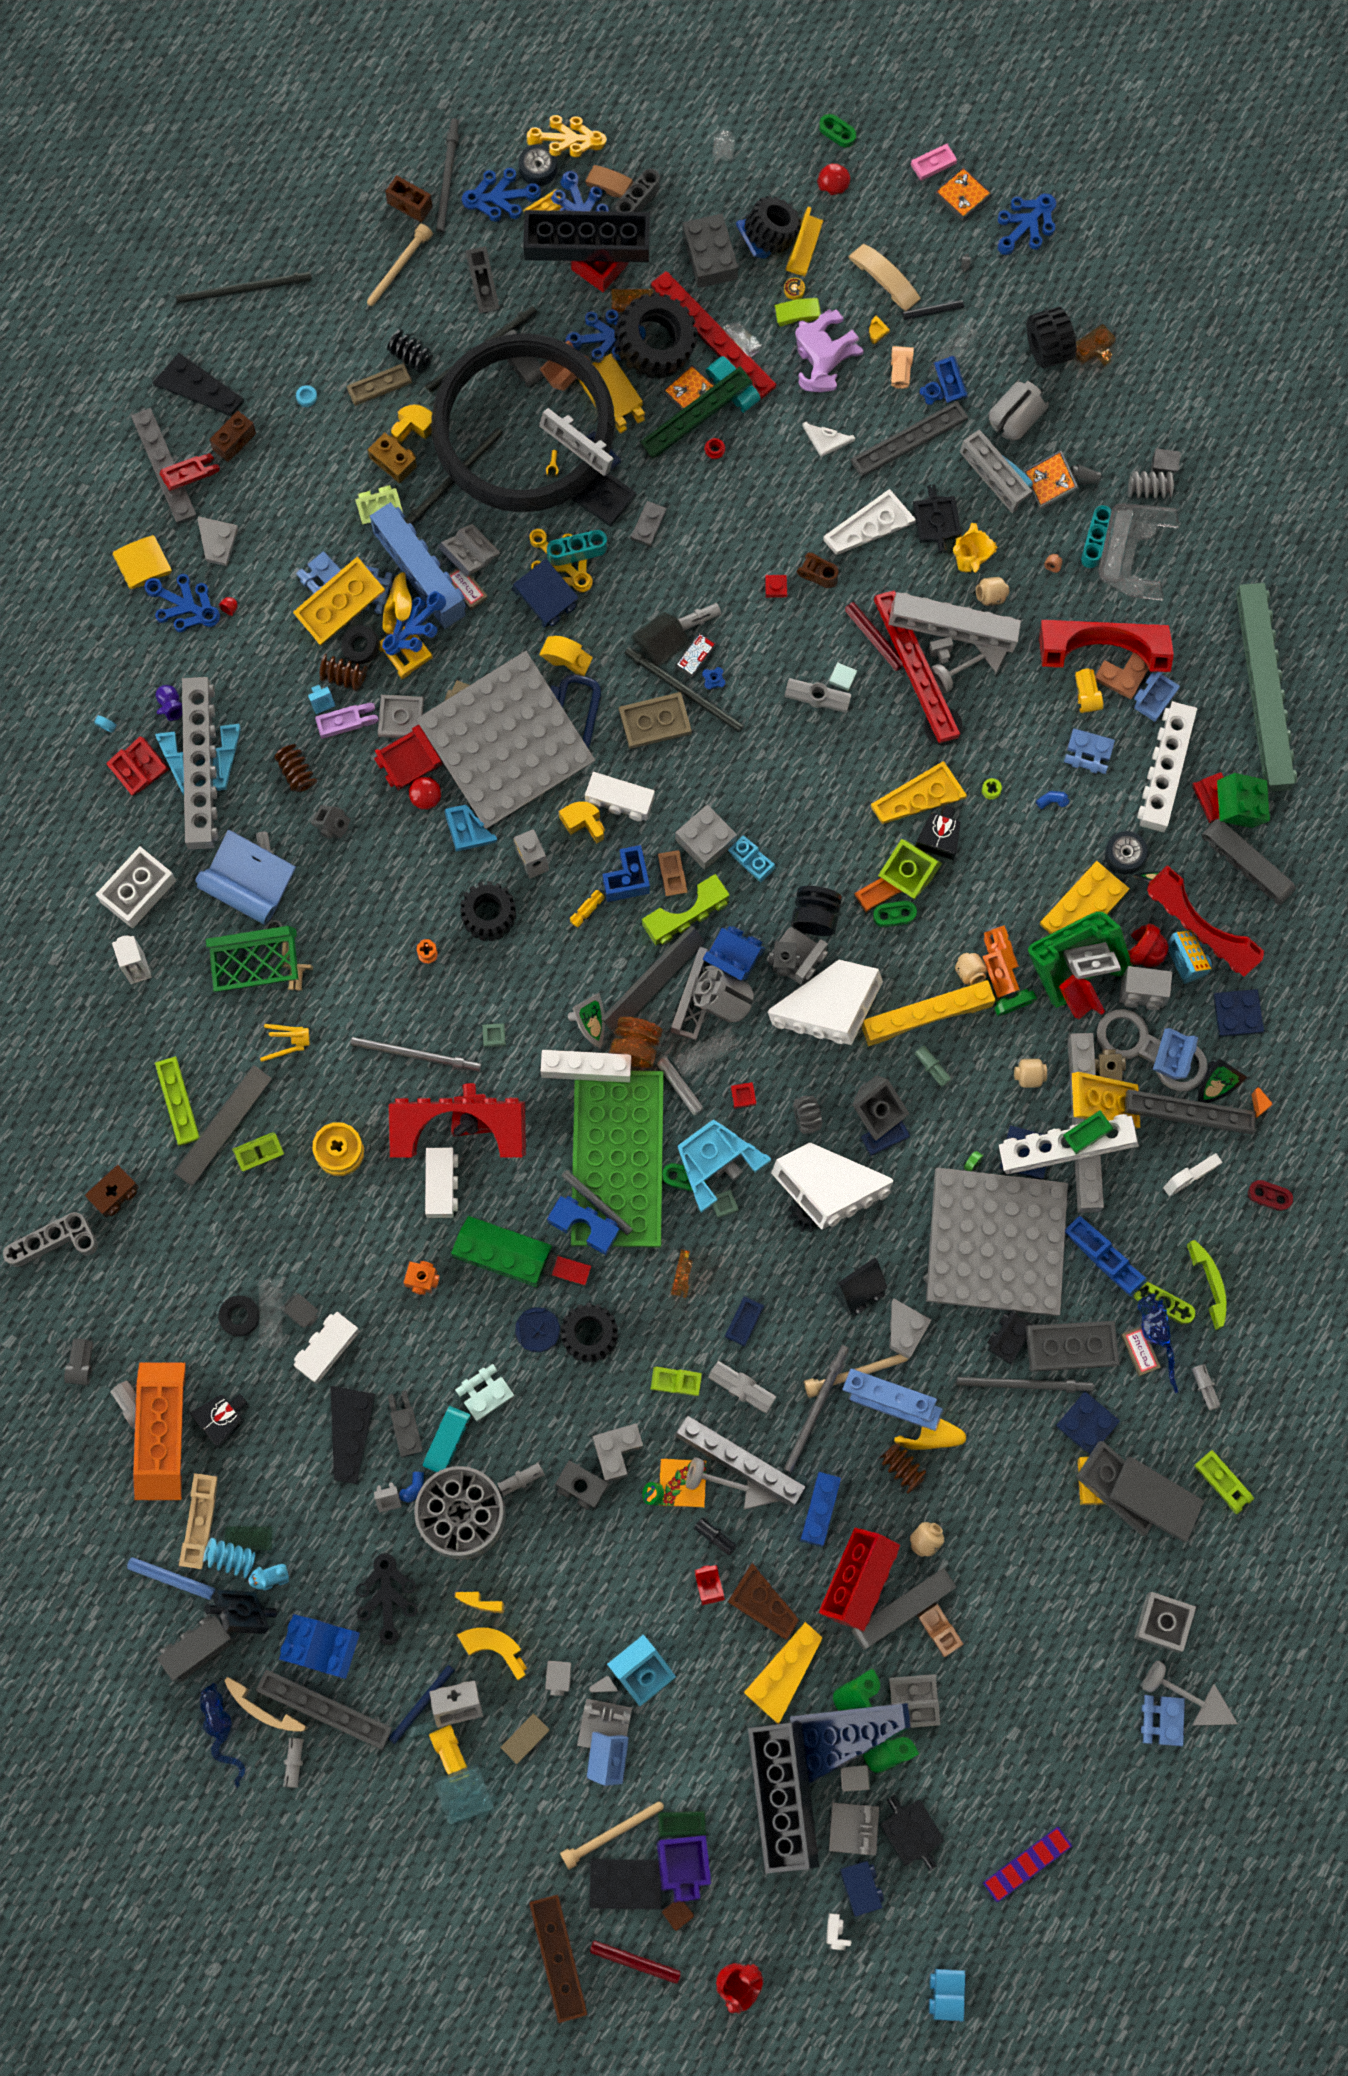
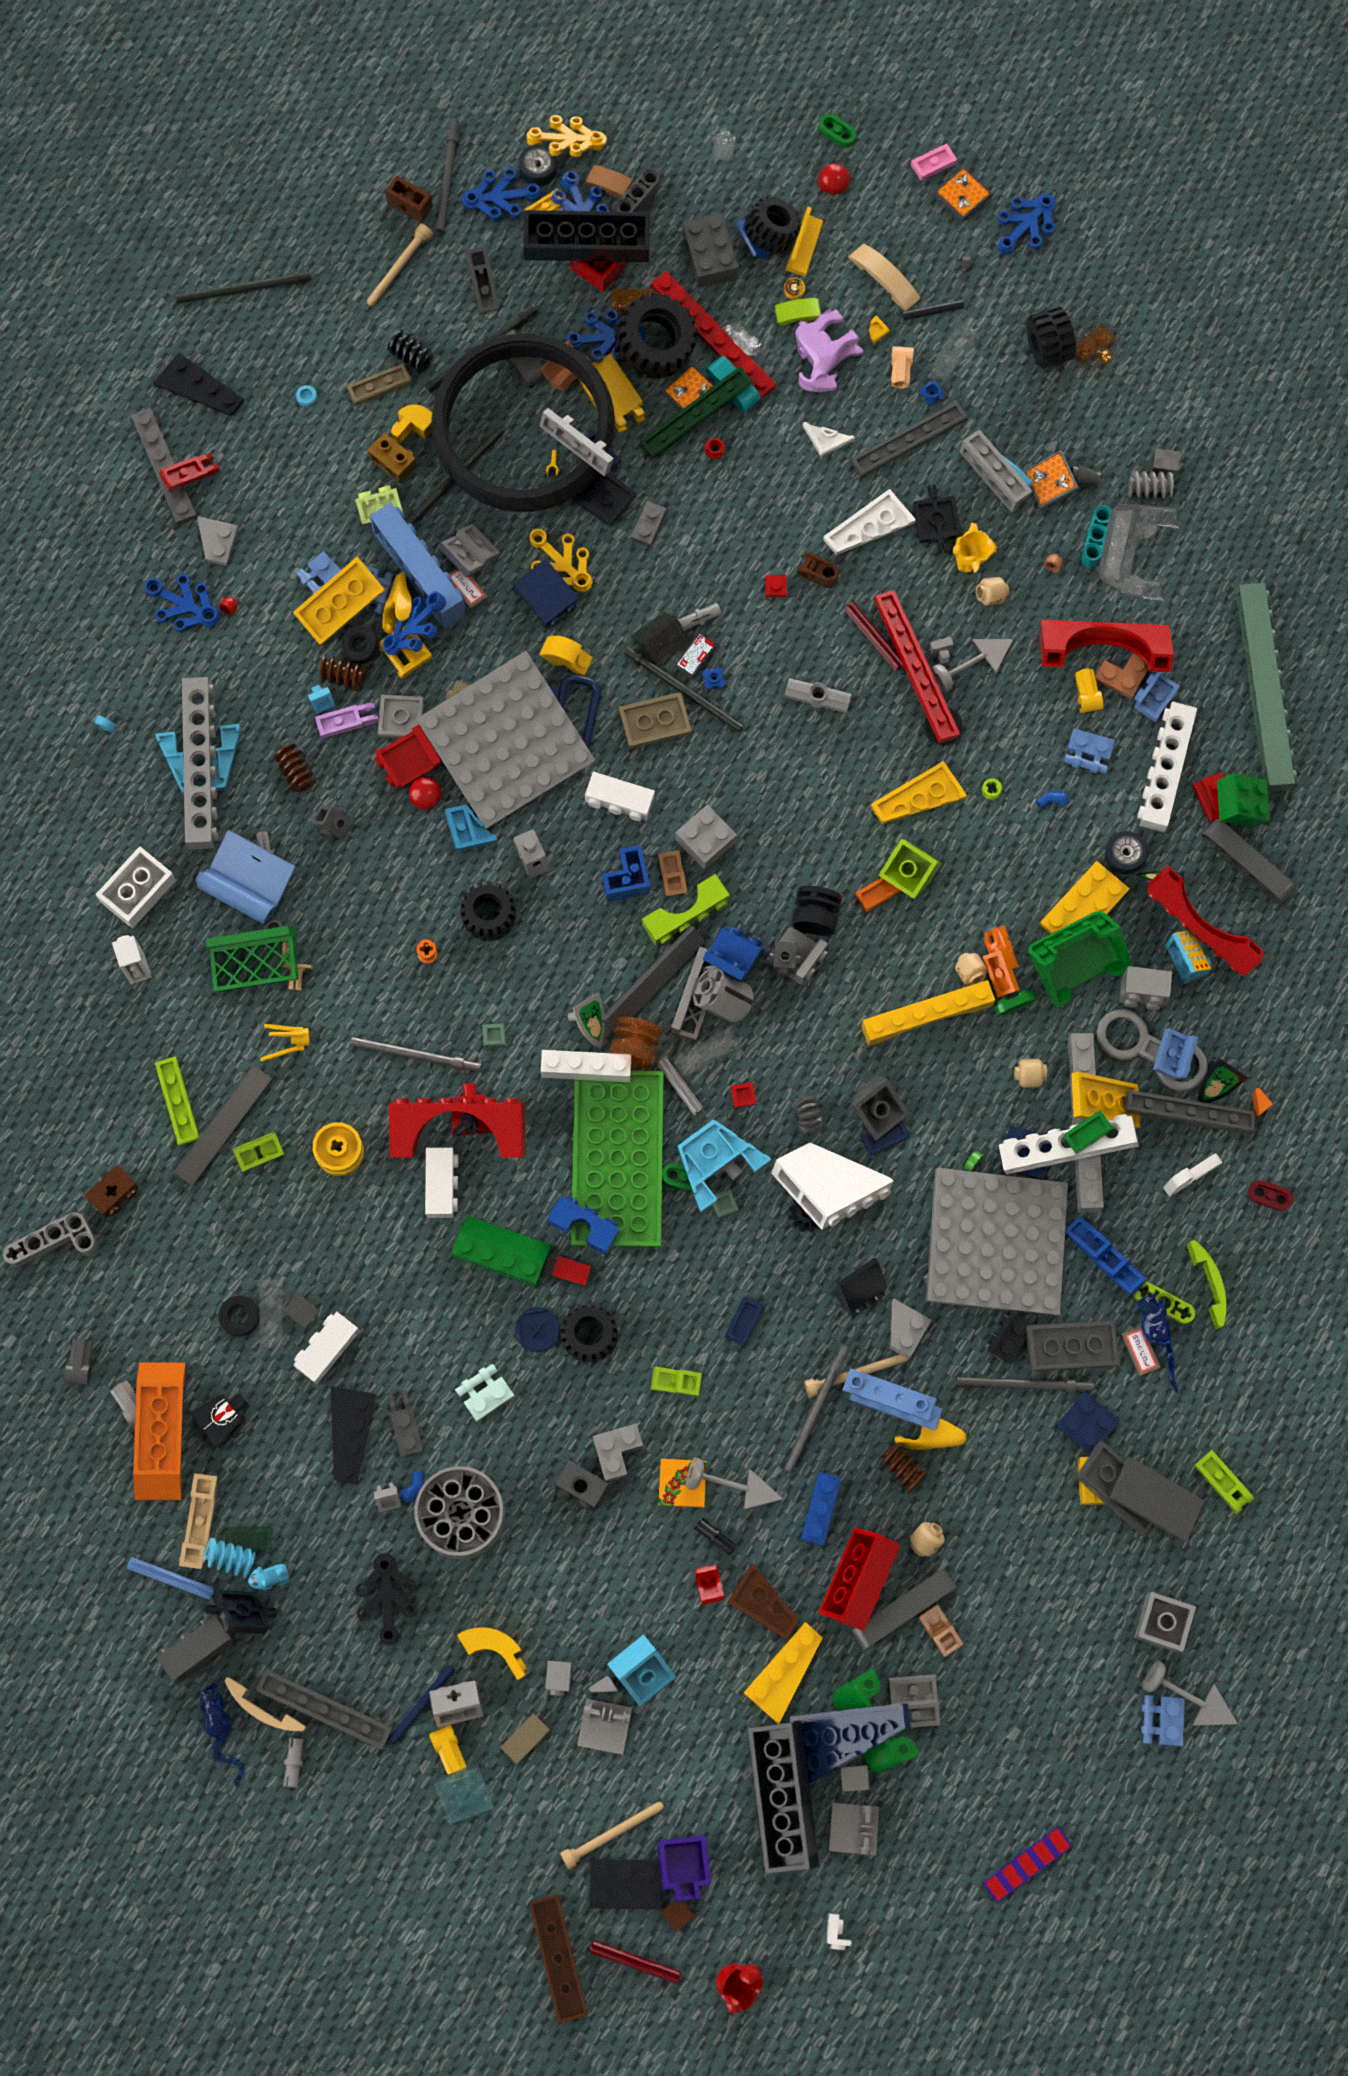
red slope [106,736,169,796] -> none
yellow slope [113,535,172,589] -> none
dark purple animal [155,685,183,721] -> none
reddish brown brick [209,411,256,462] -> none
blue bracket [279,1614,360,1679] -> none
orange brick [404,1261,440,1295] -> none
teal beam [423,1406,471,1473] -> none
yellow slope [455,1592,504,1613] -> none
light grey pin [497,1462,545,1497] -> none
teal beam [547,530,607,566] -> none
yellow brick [559,801,605,844] -> none
dark grey bar [561,1170,633,1236] -> none
yellow axle [570,890,605,927] -> none
medium blue panel [587,1732,629,1786] -> none
green tile [642,1482,664,1506] -> none
dark green tile [658,1811,706,1837] -> none
clear orange plate [671,1249,693,1298] -> none
plate [675,1416,805,1508] -> none
light grey piece [708,1361,776,1414] -> none
medium azure slope [728,836,776,883] -> none
white slope [768,960,883,1045] -> none
light aqua tile [829,662,857,691] -> none
dark blue brick [839,1860,884,1917] -> none
green plate [873,901,917,927] -> none
black plate [879,1795,945,1871] -> none
light grey brick [889,592,1021,653] -> none
sand green axle [914,1045,951,1086] -> none
torso [915,806,961,861] -> none
dark azure brick [929,1969,965,2021] -> none
blue slope [934,356,968,403] -> none
light grey cylinder [989,379,1049,441] -> none
red panel [1059,975,1105,1019] -> none
light grey slope [1063,942,1121,979] -> none
dark tan brick [1095,1049,1126,1081] -> none
red helmet [1128,924,1169,968] -> none
light grey axle [1191,1364,1220,1410] -> none
dark blue plate [1213,989,1264,1037] -> none

